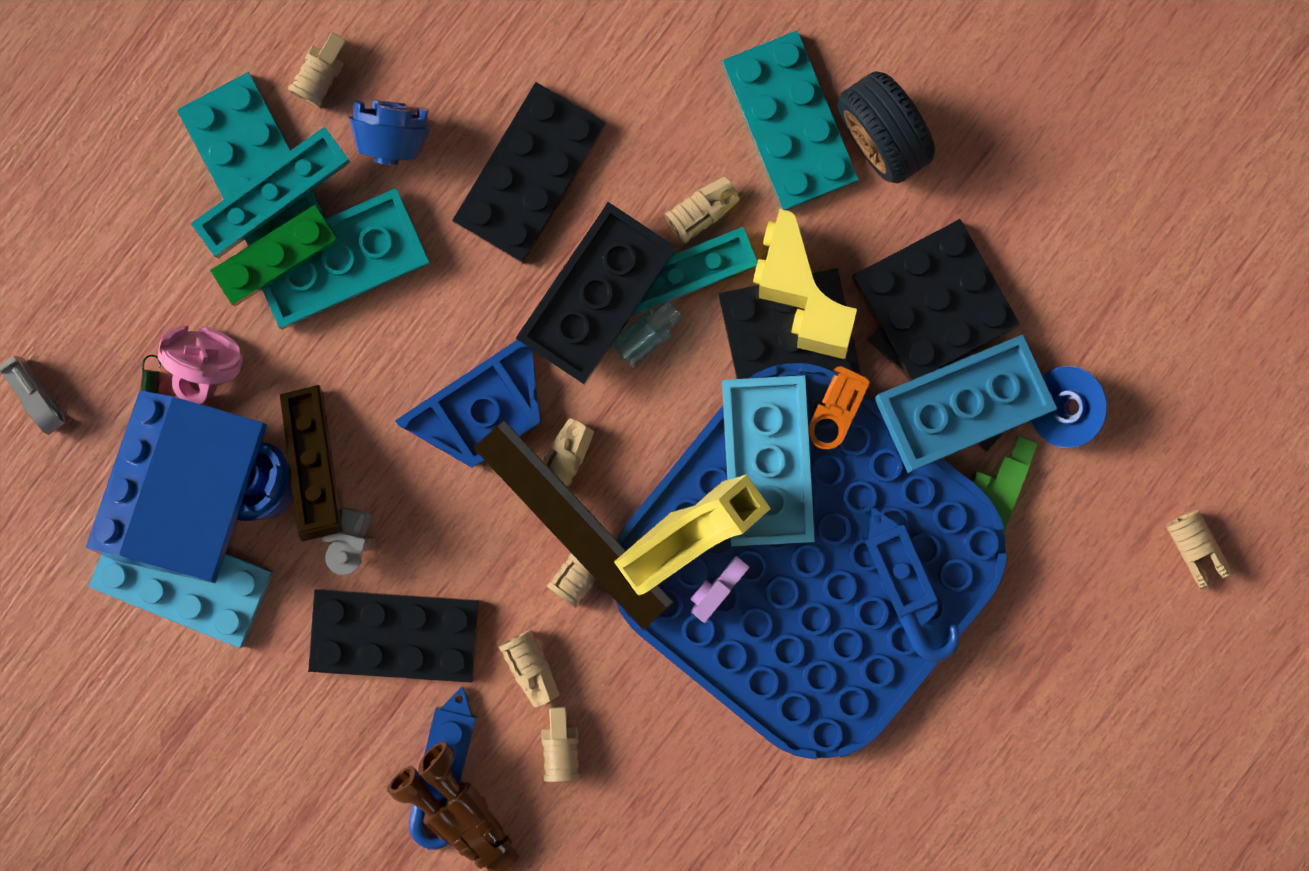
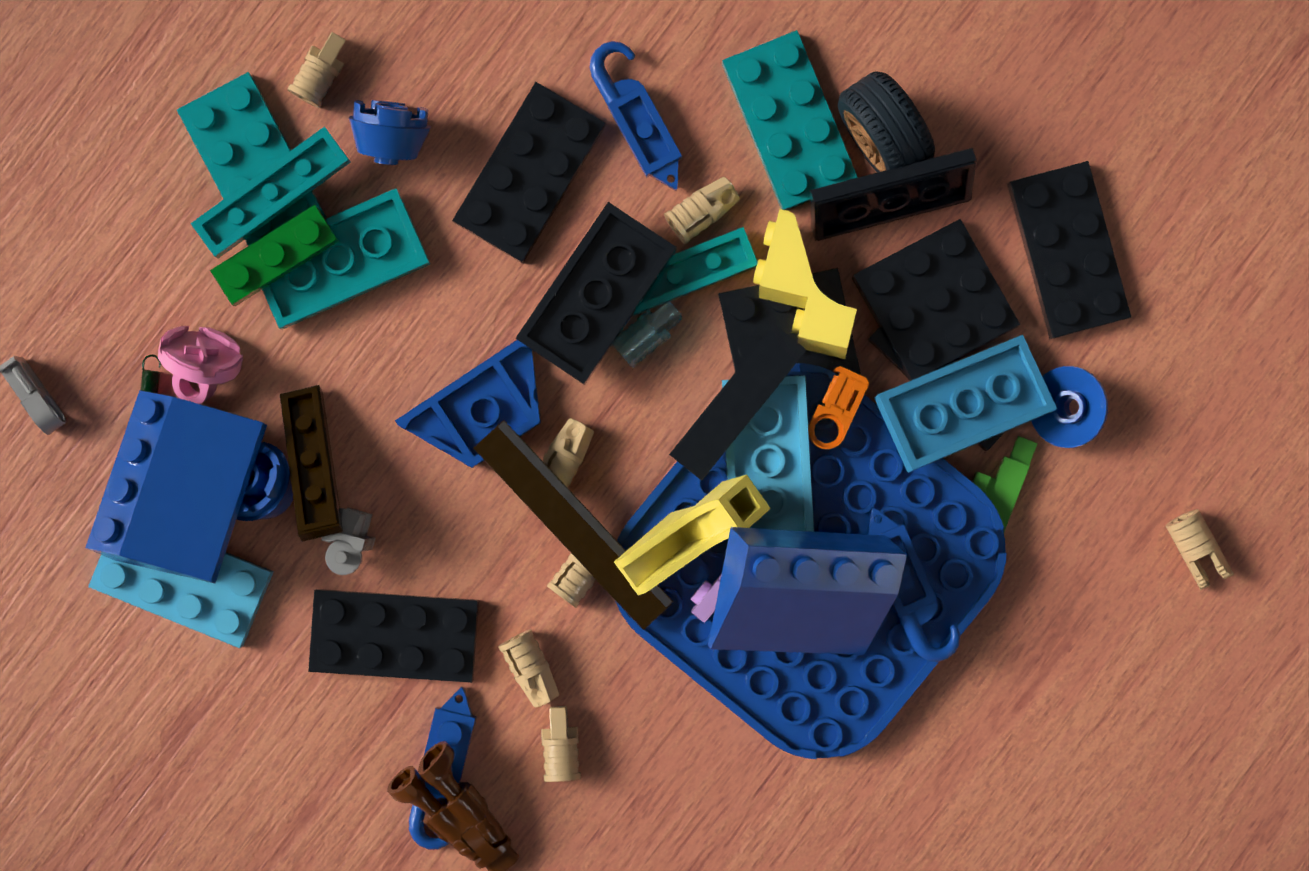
none -> blue plate [589,41,682,191]
none -> black tile [669,324,807,481]
none -> blue slope [708,527,907,655]
none -> black tile [810,148,977,241]
none -> black plate [1007,161,1131,339]

